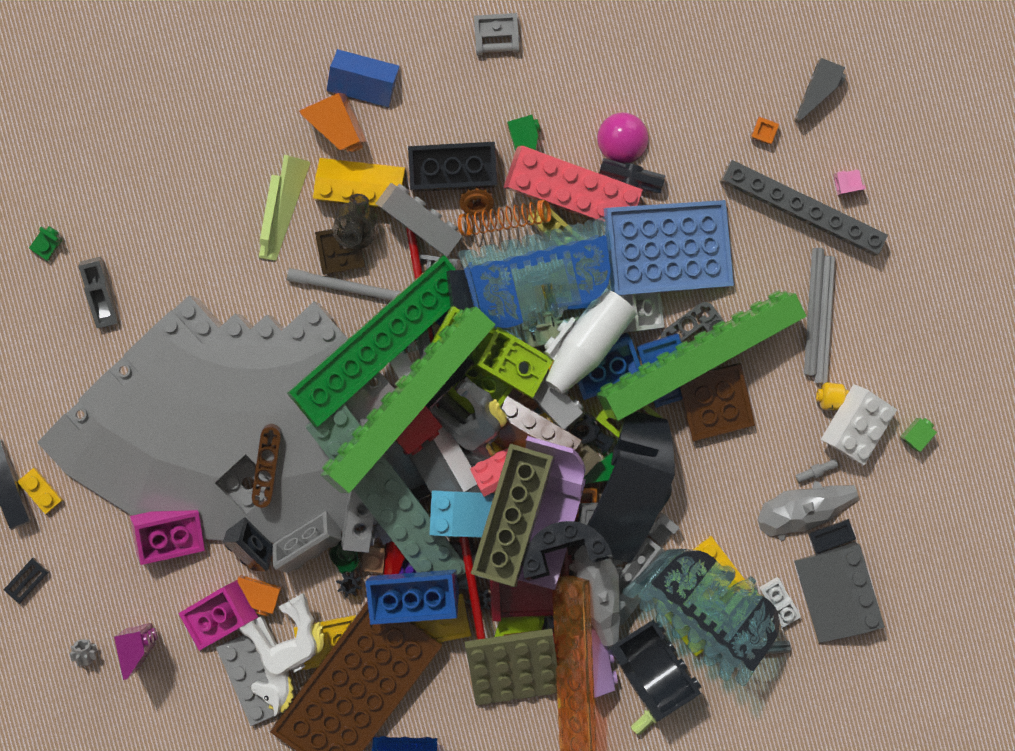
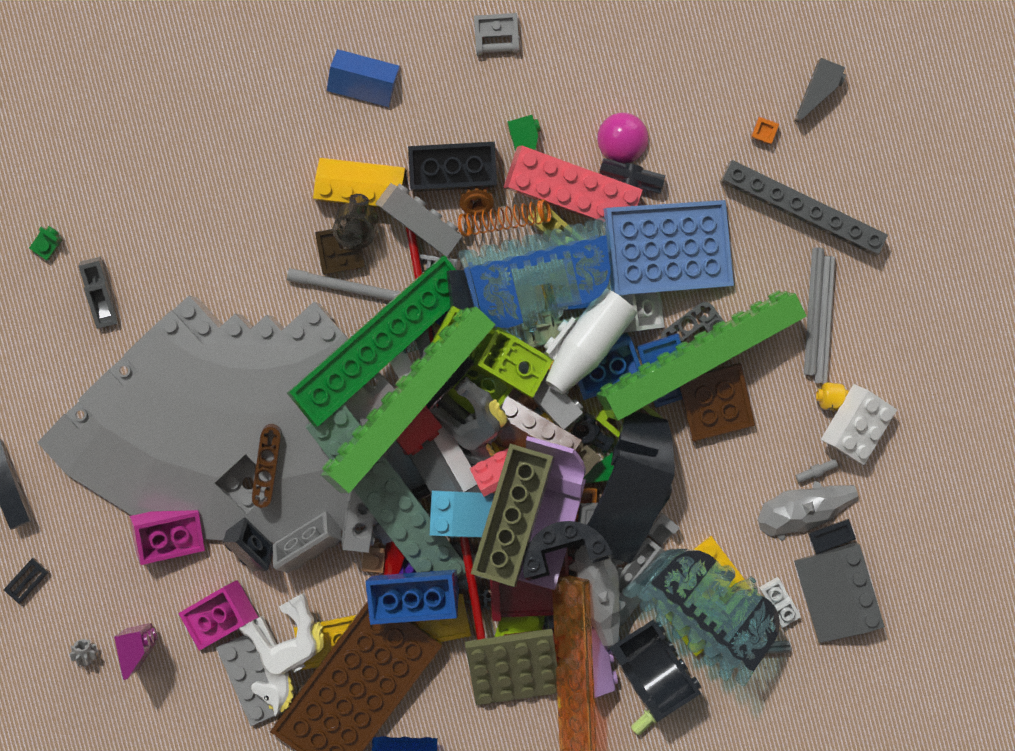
yellow plate [17,467,63,514] -> none
orange slope [237,575,282,616] -> none
yellowish green wedge [259,155,310,261] -> none
orange slope [299,93,367,152] -> none
dark green hair [329,541,364,574] -> none
black gear [336,571,363,598] -> none
bright pink panel [833,170,866,195] -> none
bright green brick [900,418,937,452] -> none

